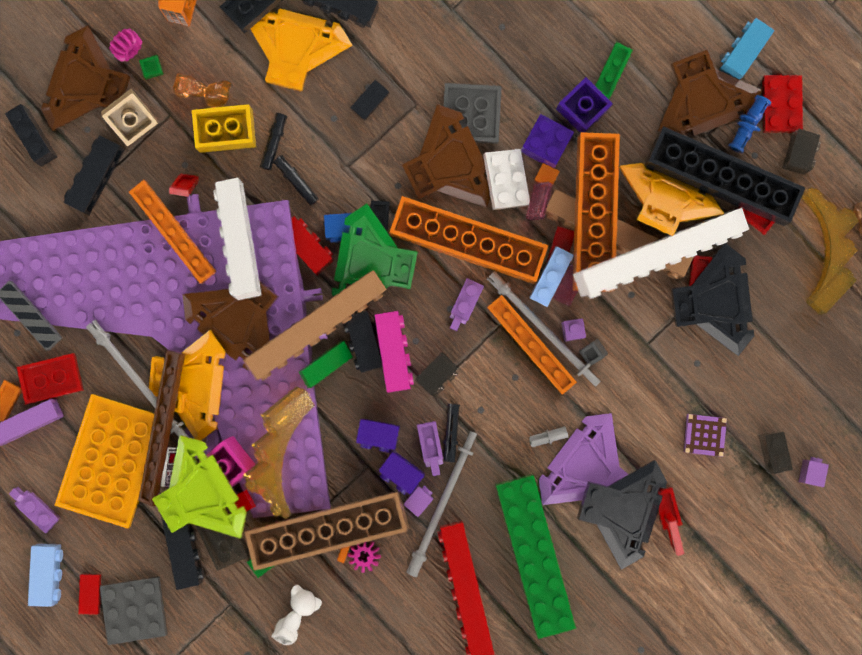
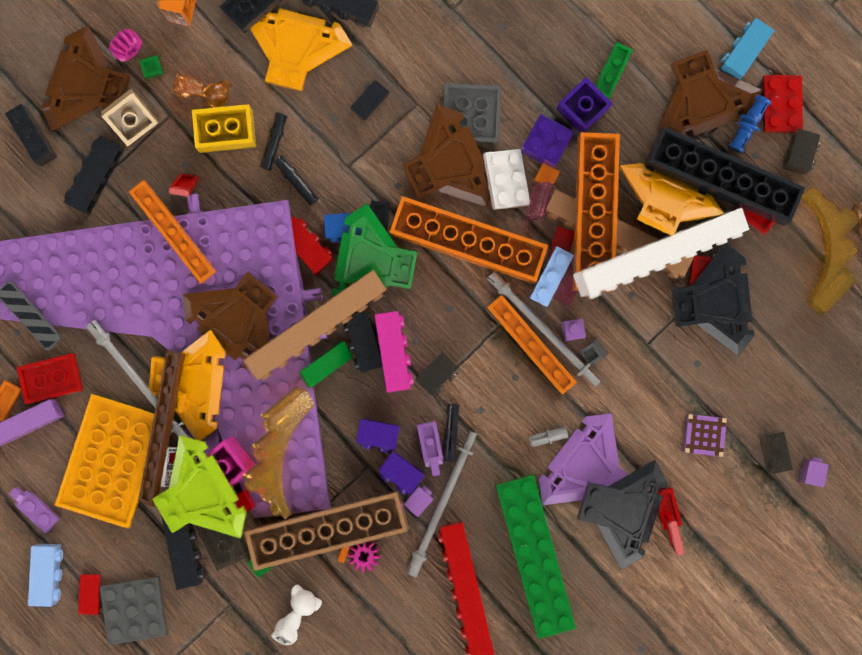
white brick [214,178,262,300] -> none
medium lavender hinge [450,278,484,332] -> none

